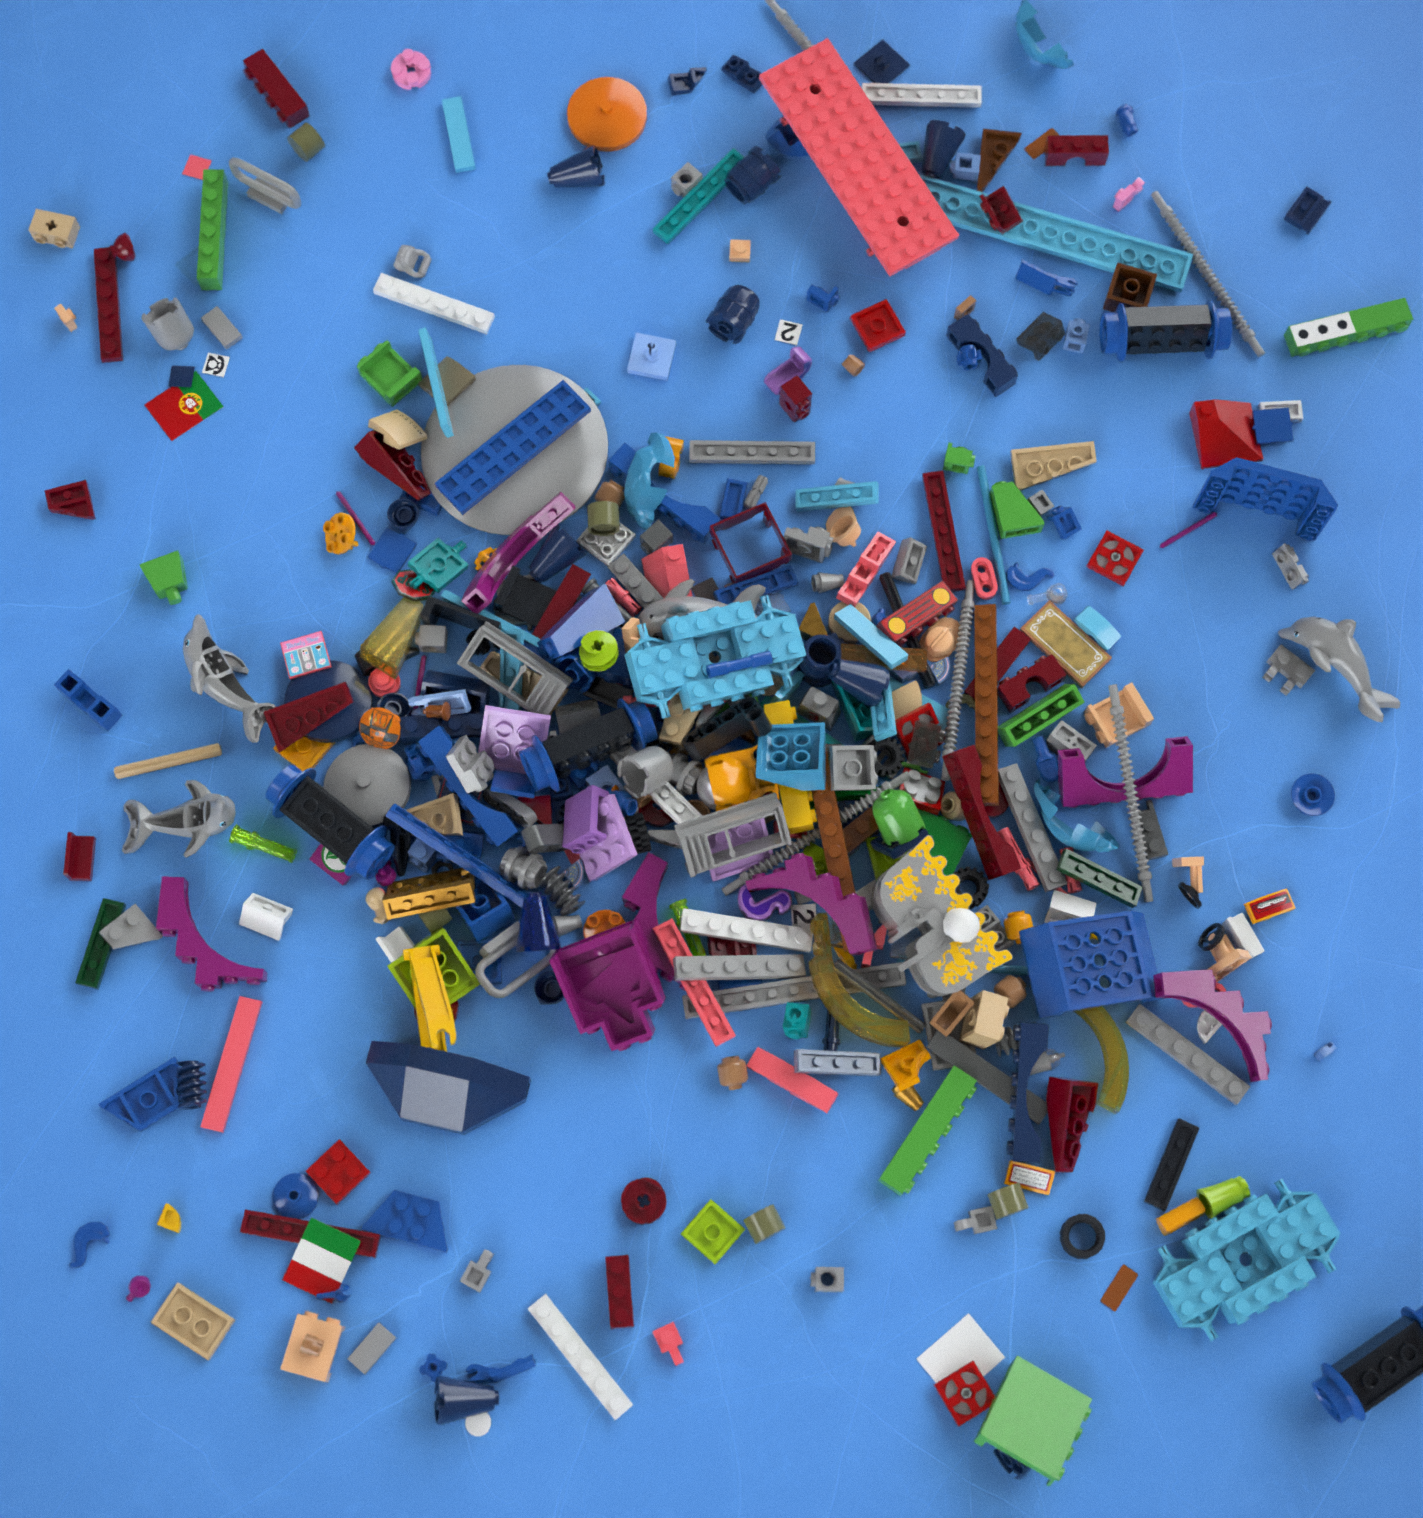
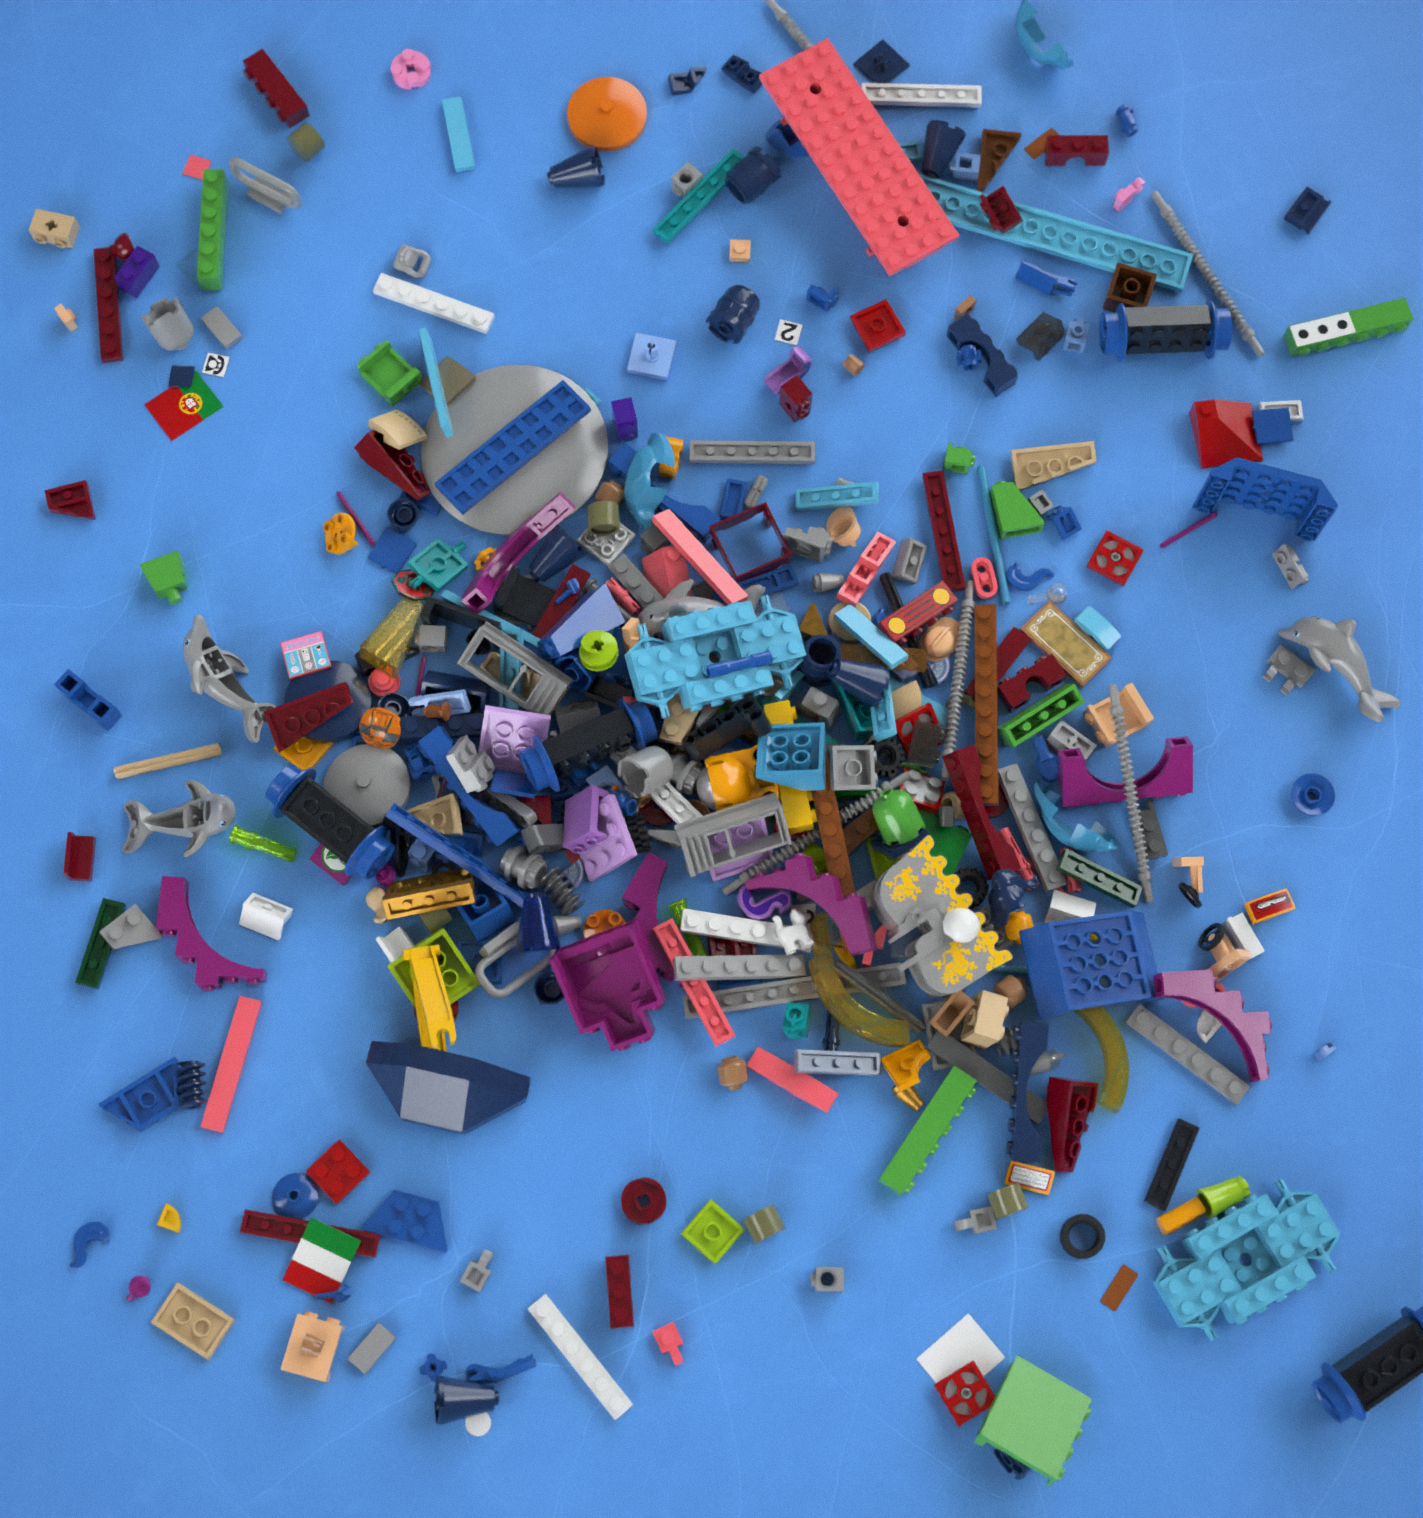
none -> dark purple brick [114,245,160,298]
none -> blue hand [555,578,580,605]
none -> dark purple brick [611,397,638,442]
none -> coral tile [651,509,748,605]
none -> white animal [773,908,814,955]
none -> dark grey hinge [938,806,954,827]
none -> dark blue piece [988,869,1039,927]

